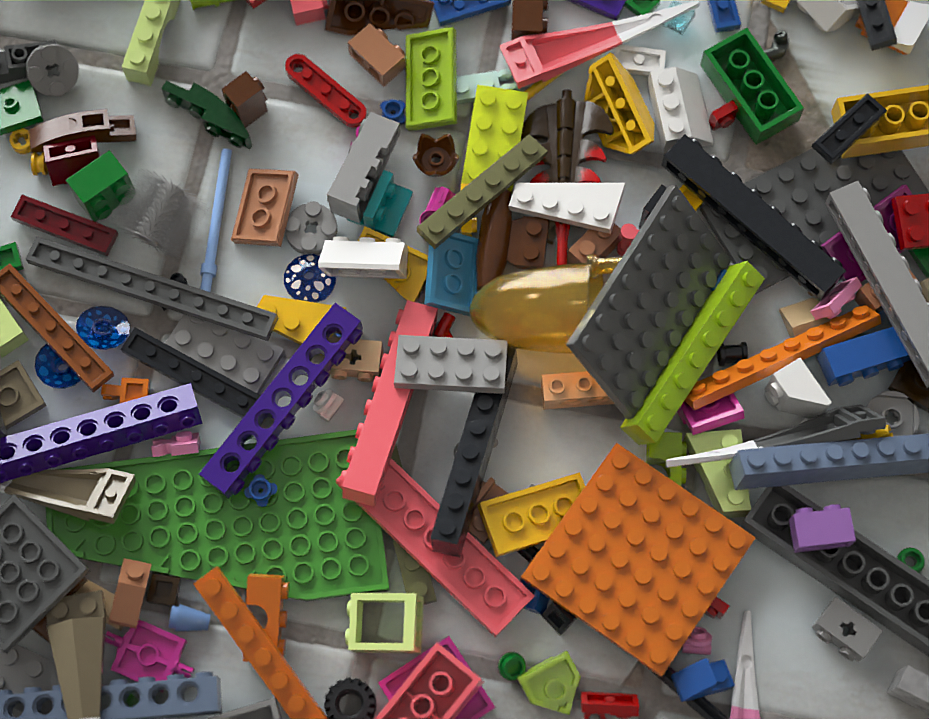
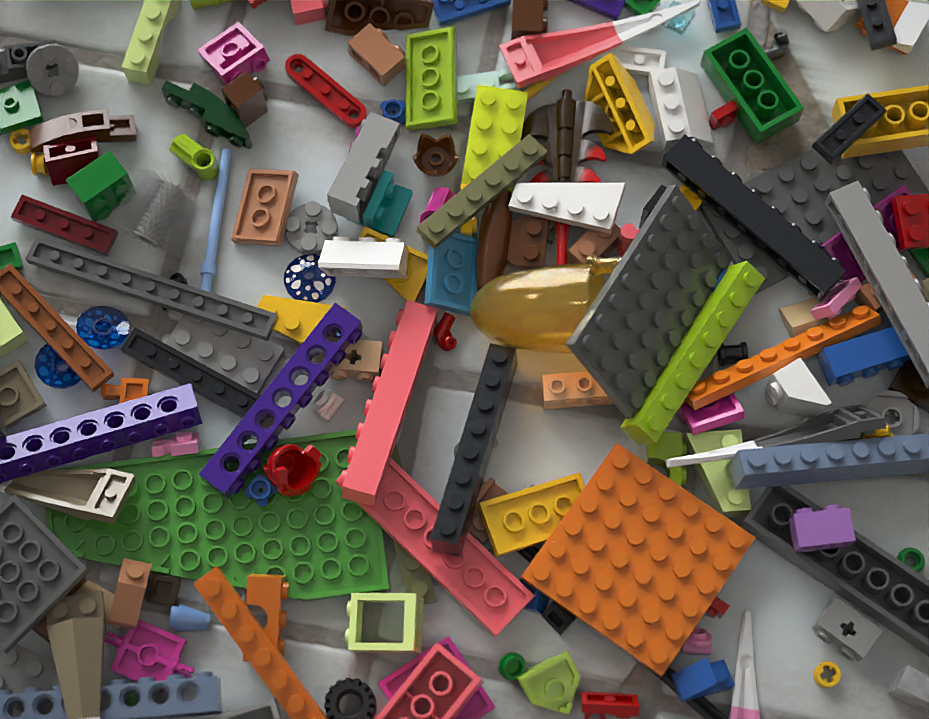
light grey plate [394,335,508,394] -> none
none -> lime piece [169,133,219,181]
none -> dark pink plate [197,22,270,86]
none -> red helmet [263,444,322,497]
none -> yellow bush [813,661,841,688]

